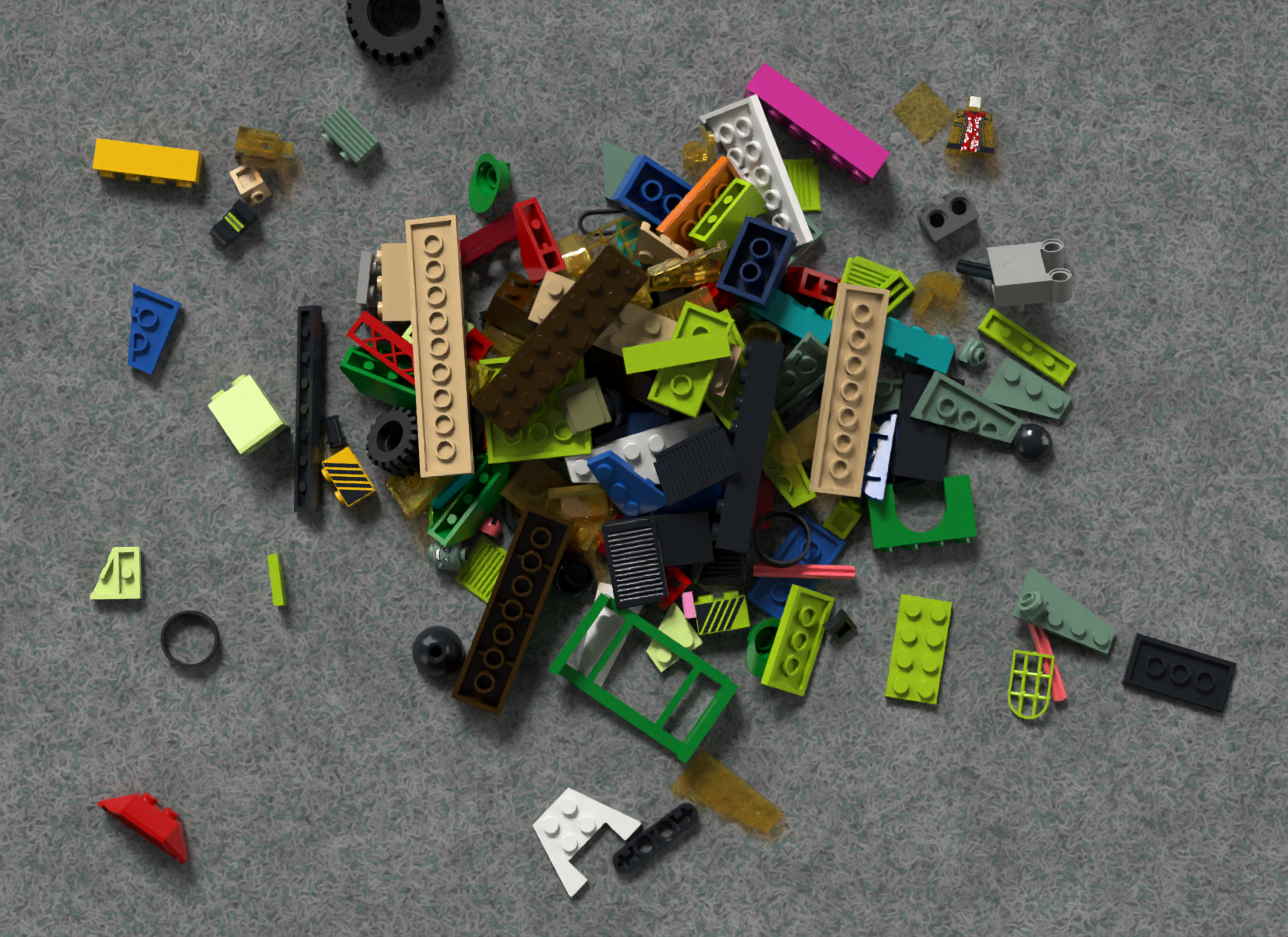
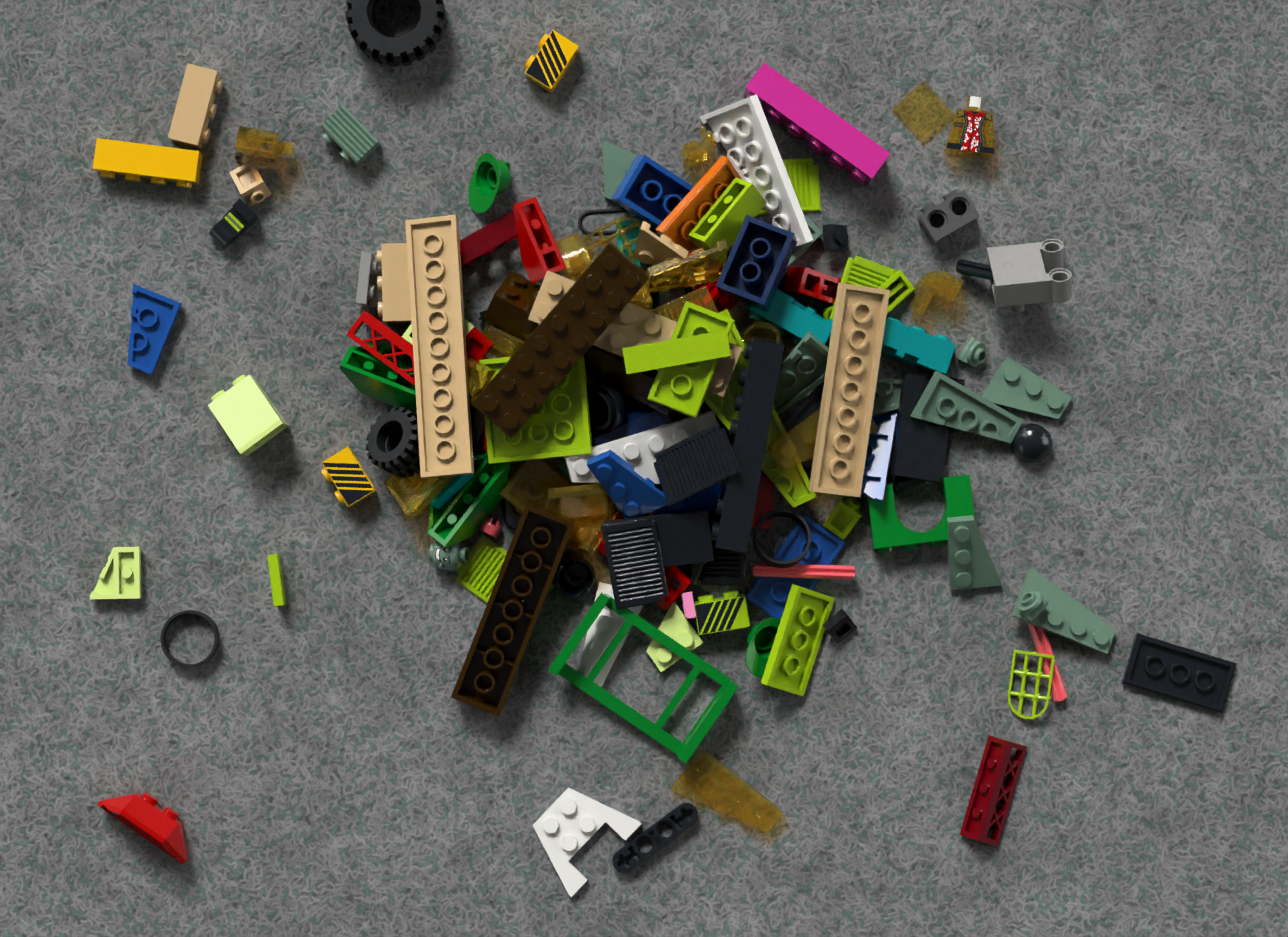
black plate [294,305,323,512] -> none
black pin [322,415,347,449] -> none
black piece [412,626,464,678] -> none
olive piece [557,376,612,436] -> none
lime plate [884,594,952,704] -> none
lime tile [977,308,1077,386] -> none
none -> tan brick [168,63,223,149]
none -> brick [524,30,579,93]
none -> black plate [822,224,848,252]
none -> sand green wing [947,515,1002,590]
none -> dark red fence [960,735,1027,846]

